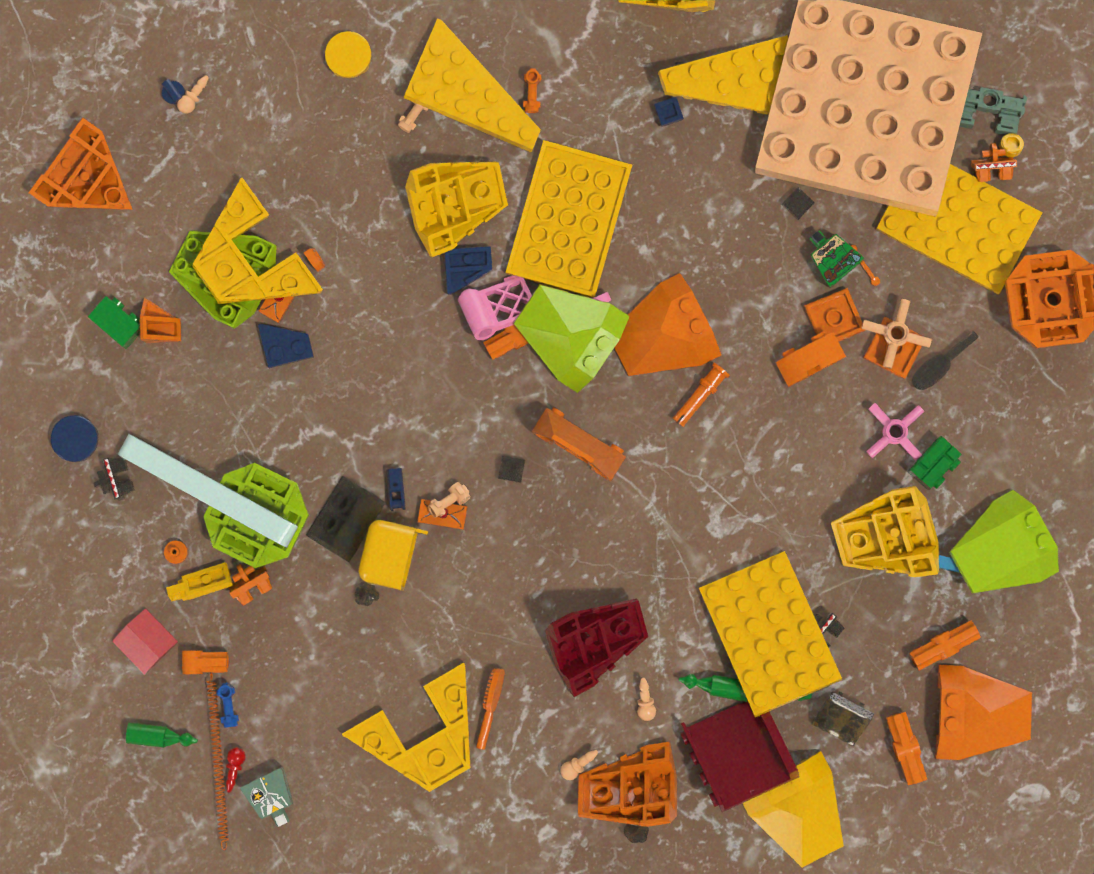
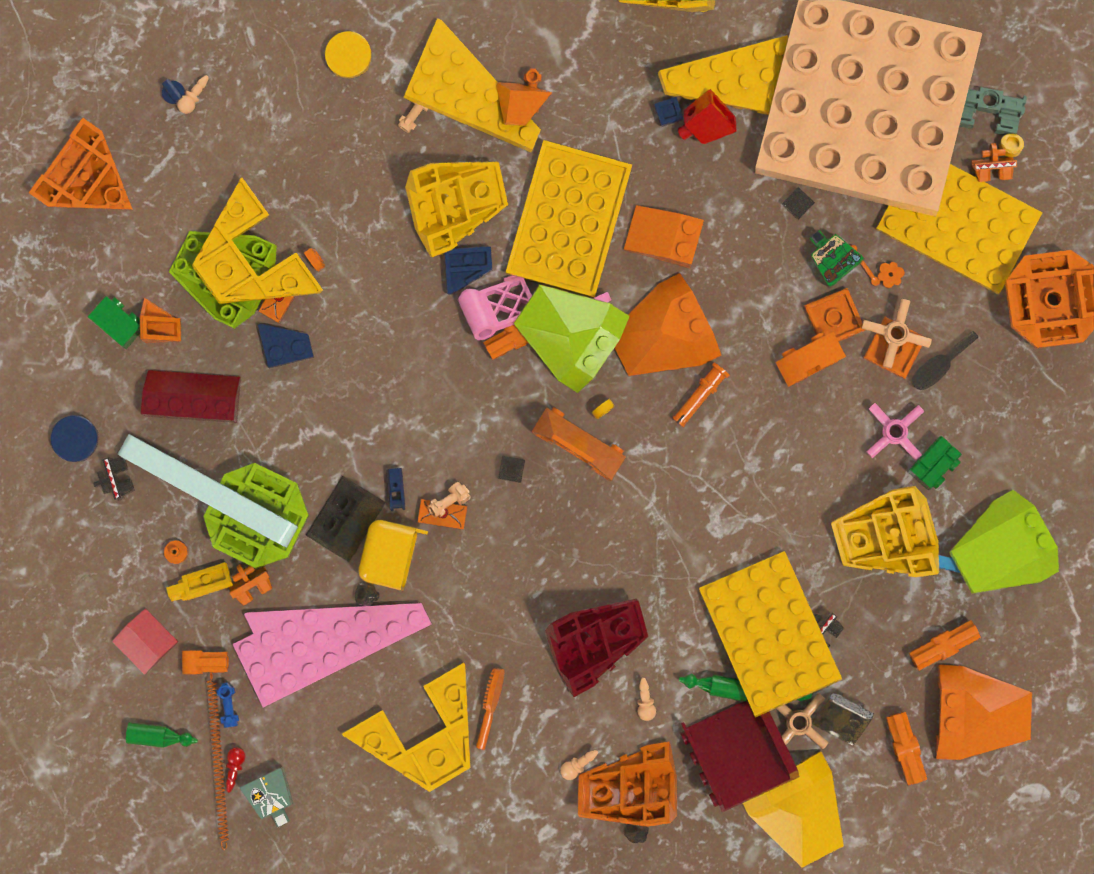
none -> dark red slope [141,370,241,423]
none -> bright pink wing [233,603,432,707]
none -> orange slope [496,82,553,126]
none -> yellow tile [591,399,615,419]
none -> orange slope [624,205,704,268]
none -> red torso [678,89,737,144]
none -> light nougat bar [776,693,829,749]
none -> orange plant [878,262,905,288]

